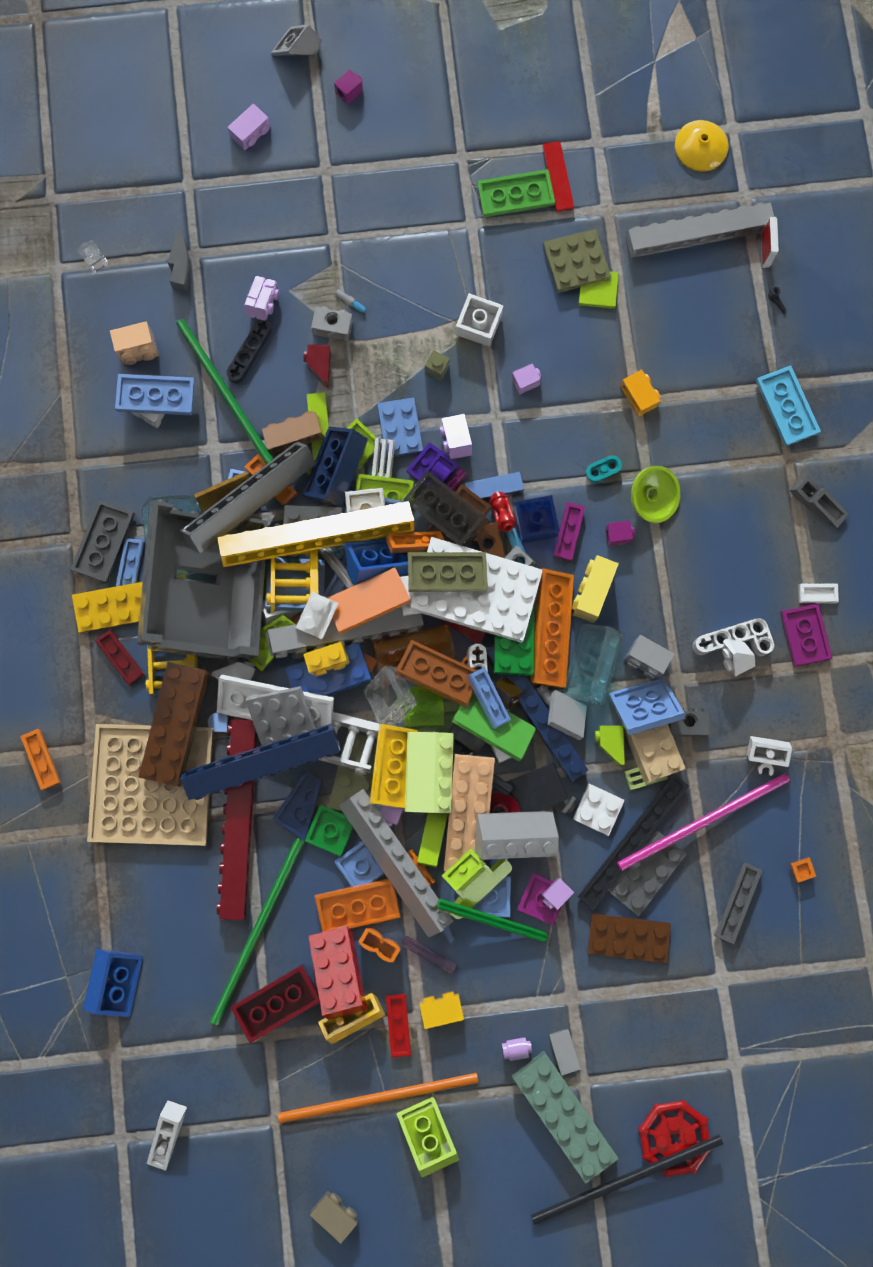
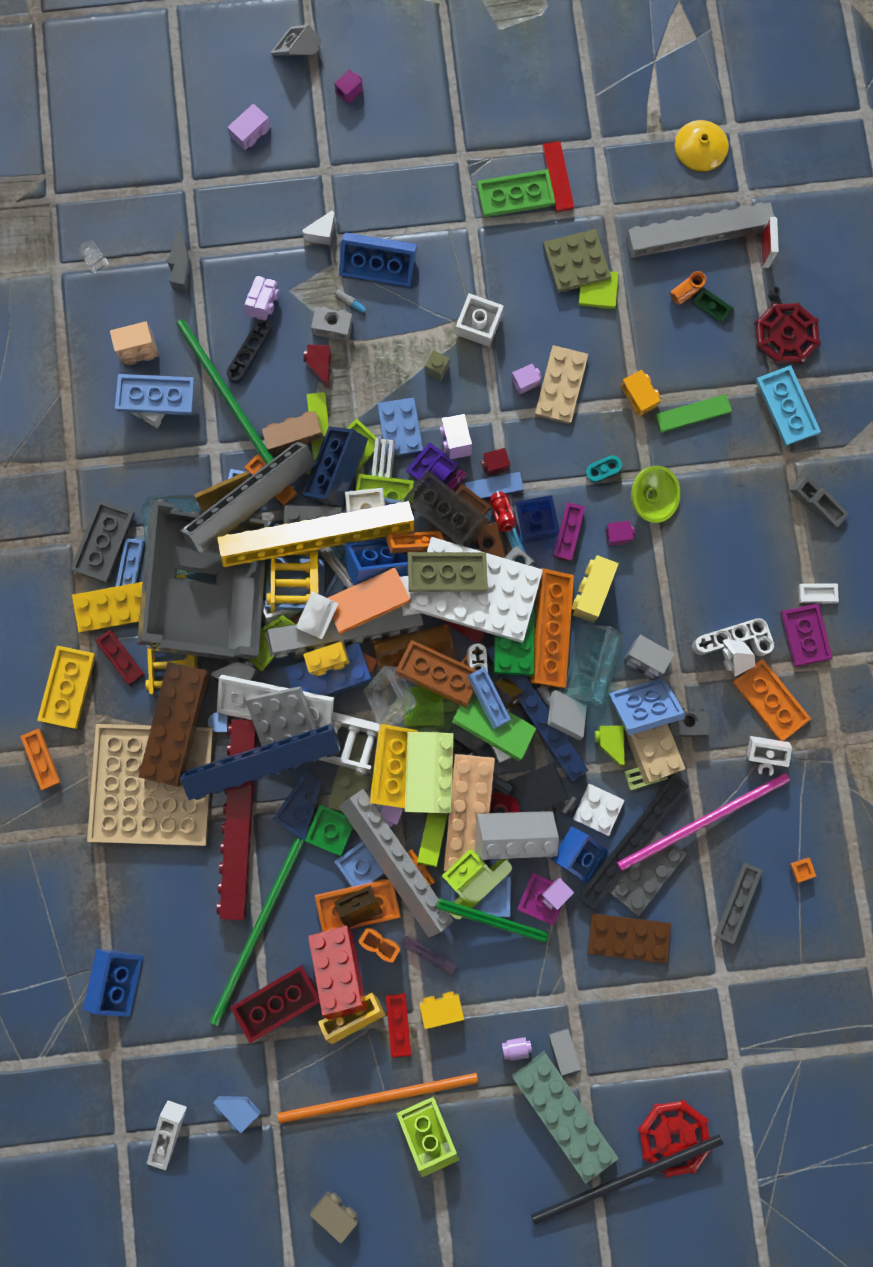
none -> yellow plate [37,646,96,729]
none -> medium blue slope [213,1096,261,1133]
none -> white slope [302,211,335,245]
none -> dark brown panel [334,885,383,928]
none -> blue slope [339,232,417,287]
none -> dark red brick [480,448,510,476]
none -> tan plate [535,345,588,425]
none -> blue slope [551,827,608,884]
none -> bright green tile [655,394,732,433]
none -> orange piece [669,271,706,305]
none -> dark green slope [692,287,734,323]
none -> orange tile [732,658,811,741]
none -> dark red plate [754,302,821,365]

